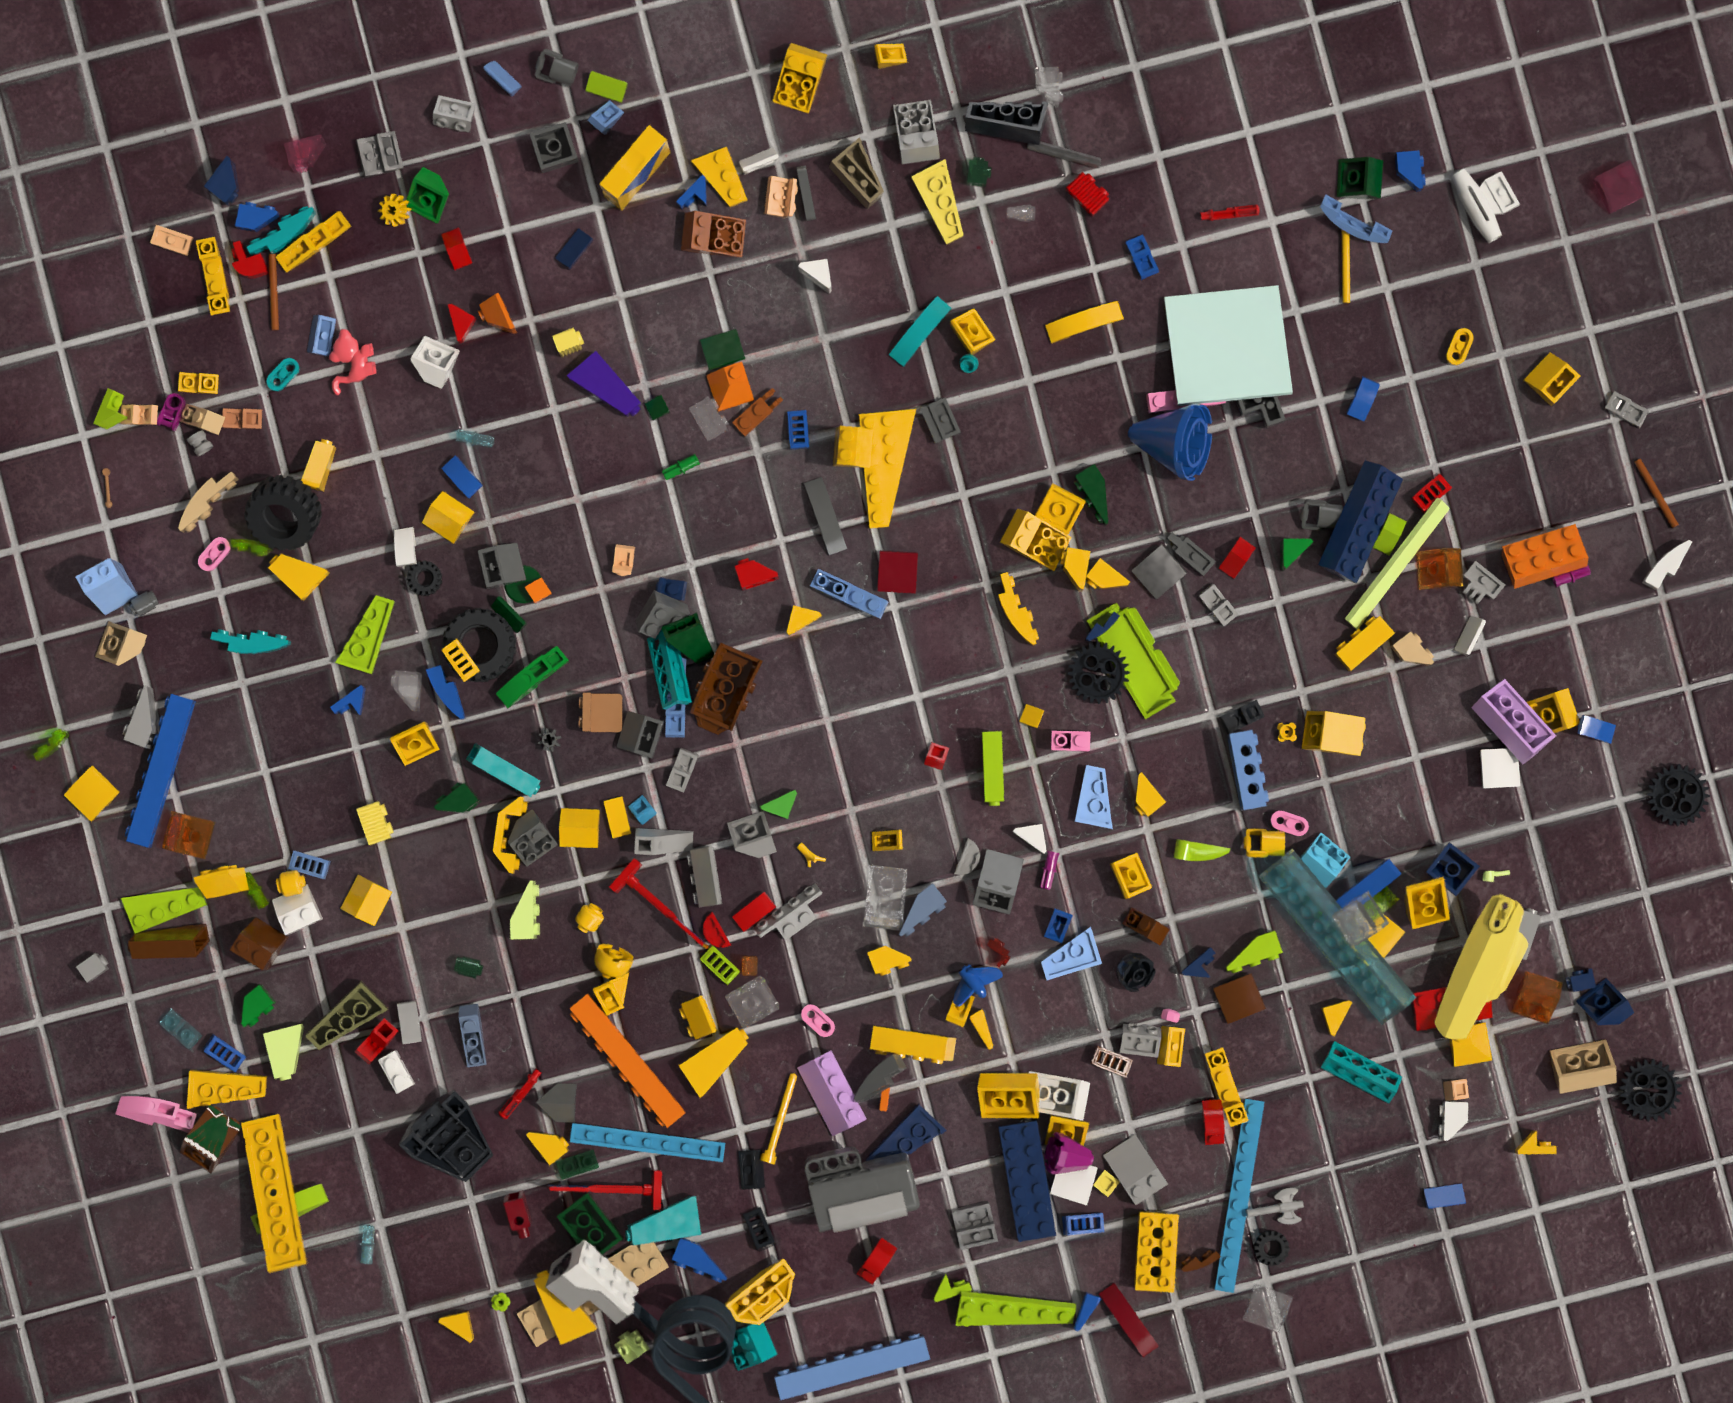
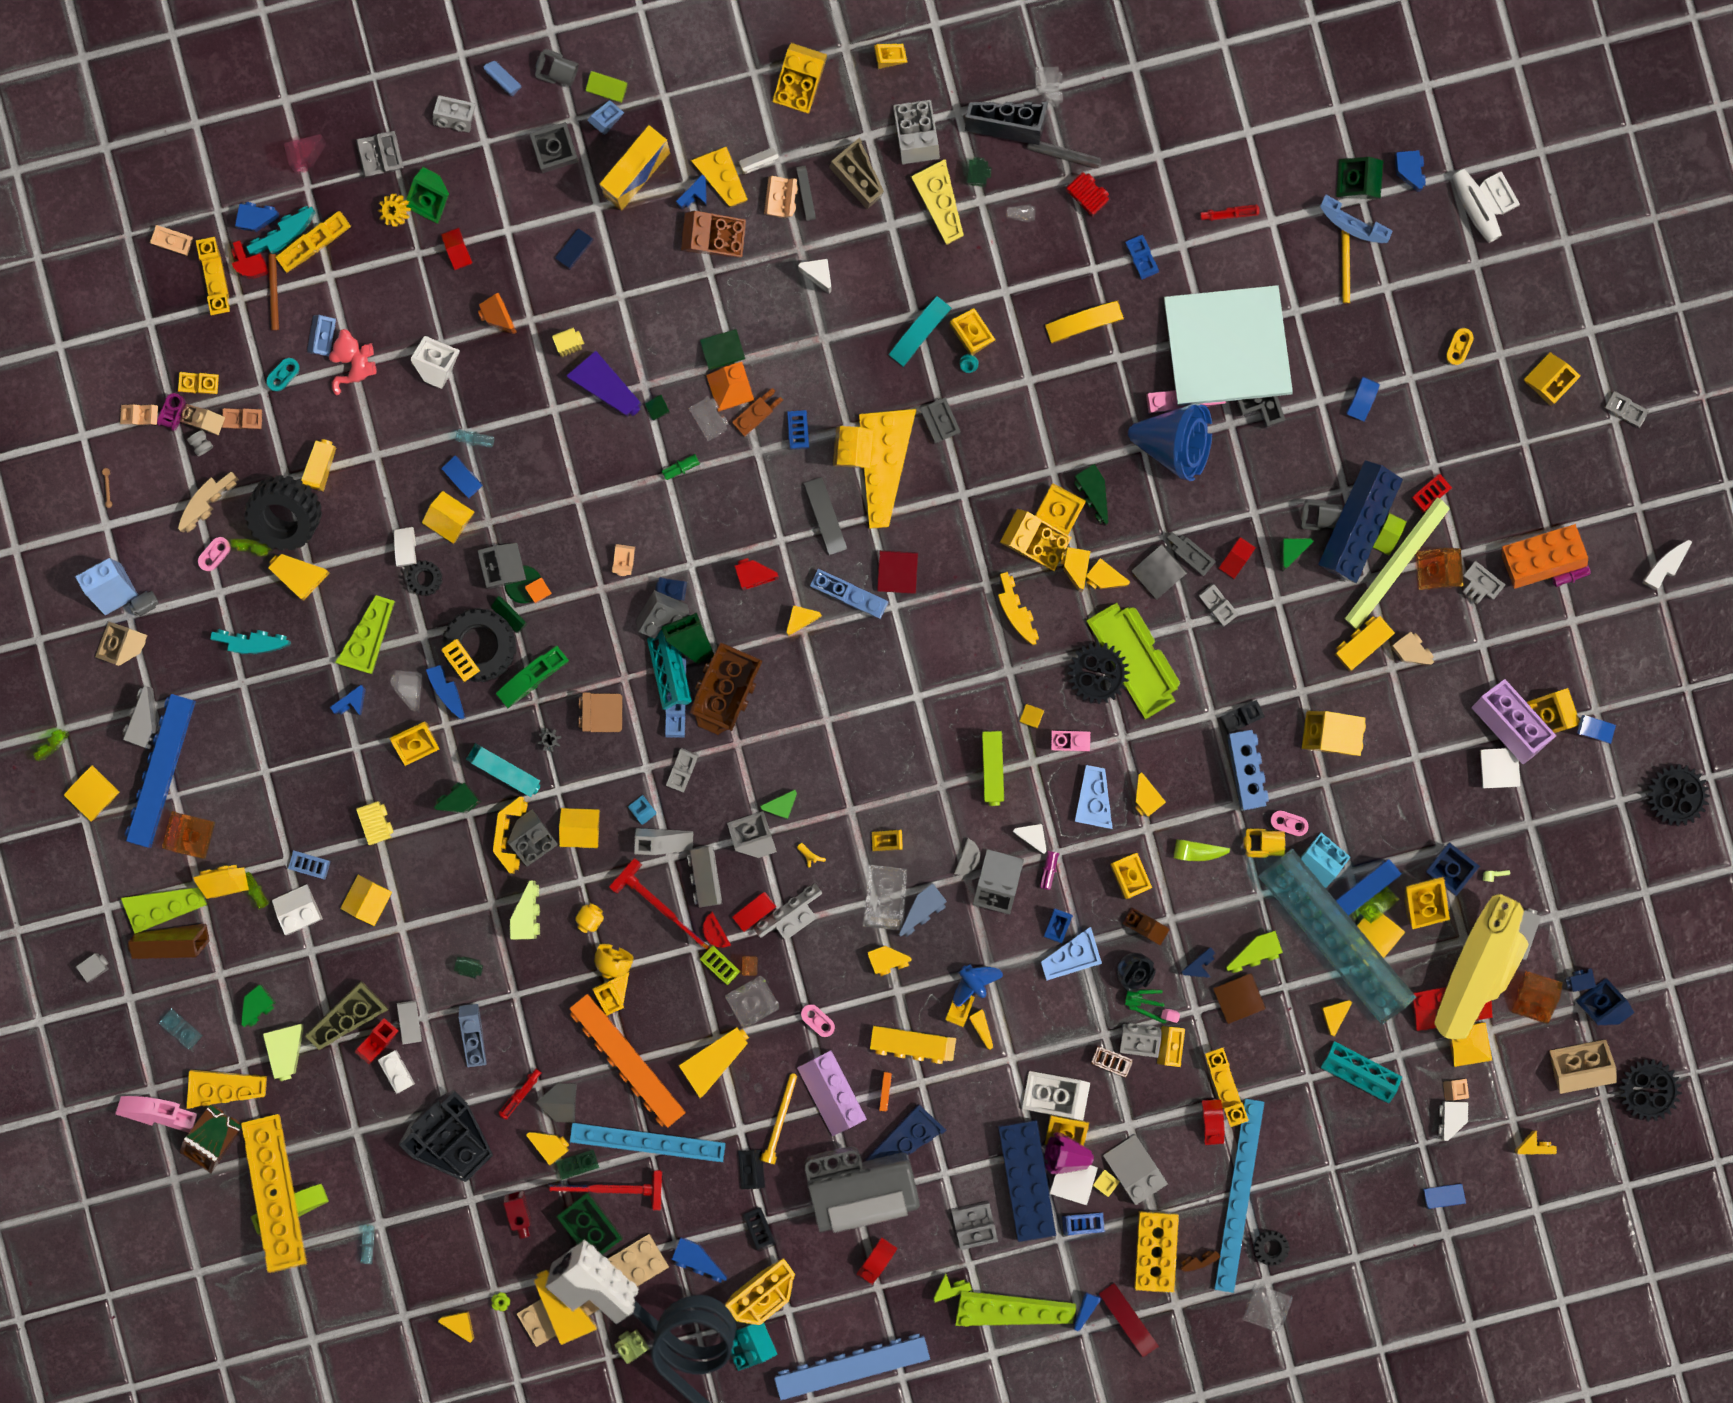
lime slope [93,388,128,430] -> none
blue slope [203,1034,246,1072] -> none
dark blue slope [204,156,239,206] -> none
reddish brown slope [230,917,289,970] -> none
yellow head [276,870,306,897] -> none
red slope [448,304,476,344] -> none
yellow tile [604,797,631,838] -> none
dark grey slope [616,711,665,759] -> none
teal slope [625,1196,701,1245] -> none
yellow slope [679,995,718,1040] -> none
dark grey slope [854,1054,907,1103] -> none
red slope [924,742,949,770] -> none
yellow slope [977,1073,1040,1118] -> none
clear red bracket [986,938,1011,968] -> none
dark blue slope [1085,612,1120,642] -> none
light grey piece [1246,1188,1304,1224] -> none
yellow plate [1277,722,1297,742] -> none
clear slope [1331,891,1389,948] -> none
white slope [1454,616,1486,656] -> none
clear pink slope [1593,160,1644,214] -> none
dark orange bar [1634,458,1679,528] -> none
none -> green plant [1125,990,1166,1024]

